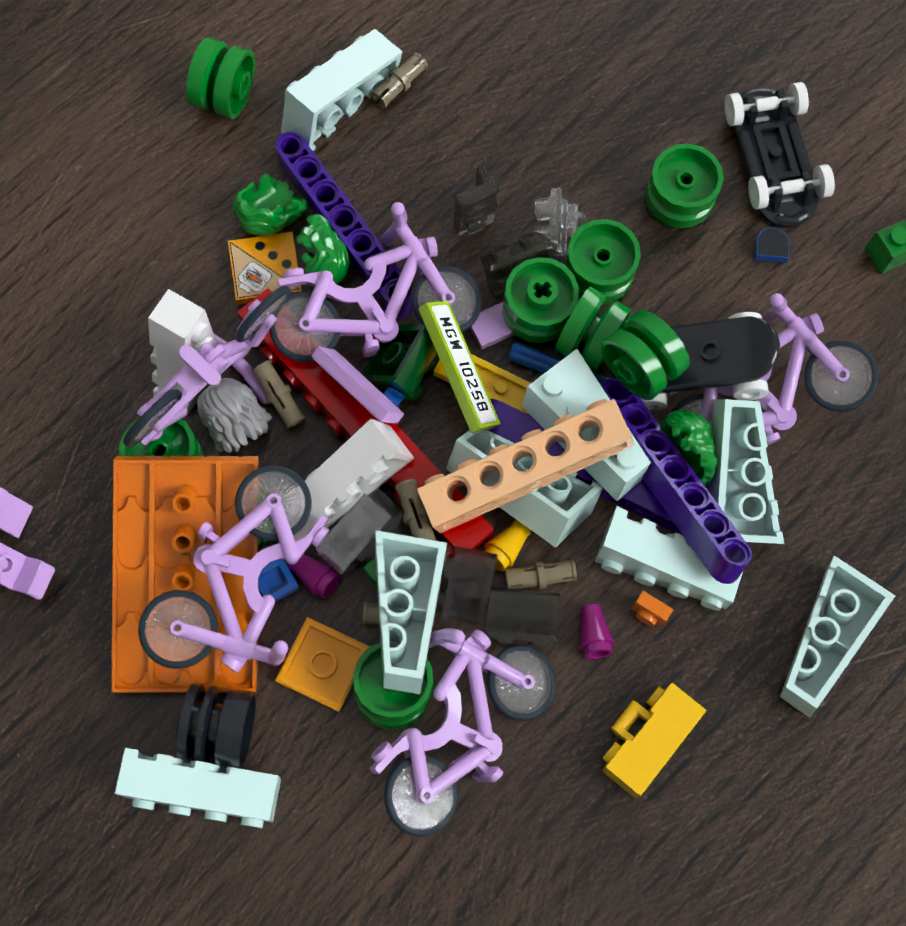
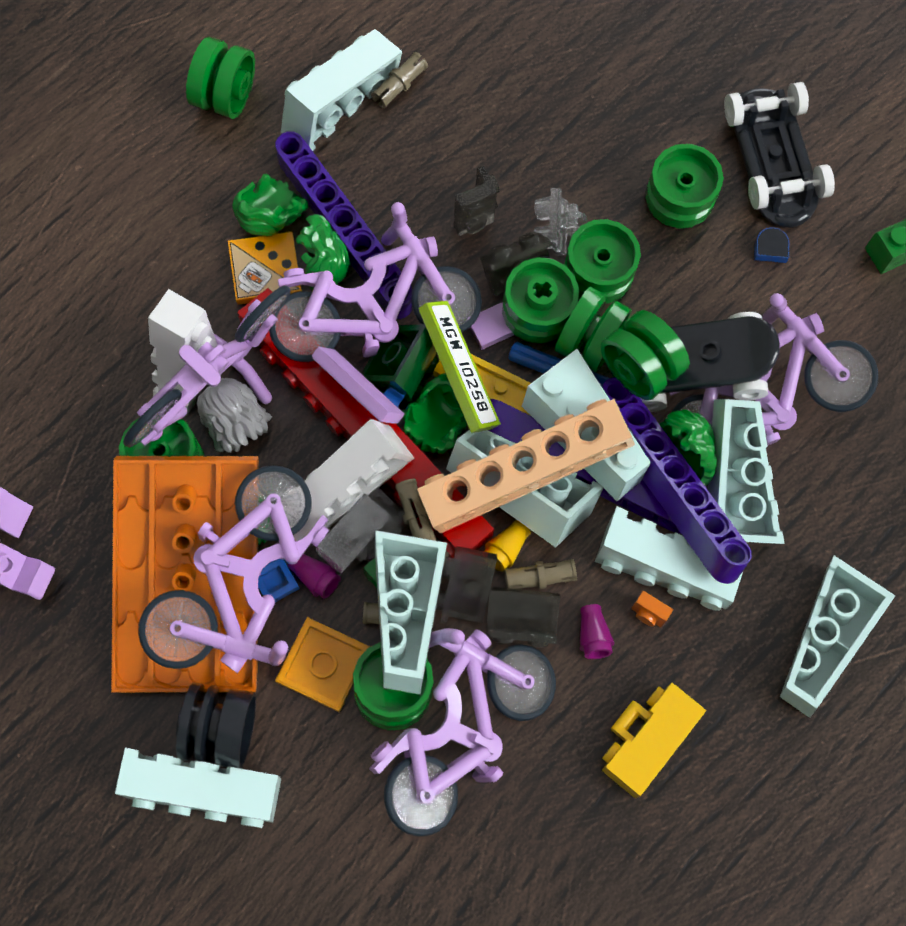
dark tan pin [252,360,306,429] -> none
none -> green hair [402,373,468,454]

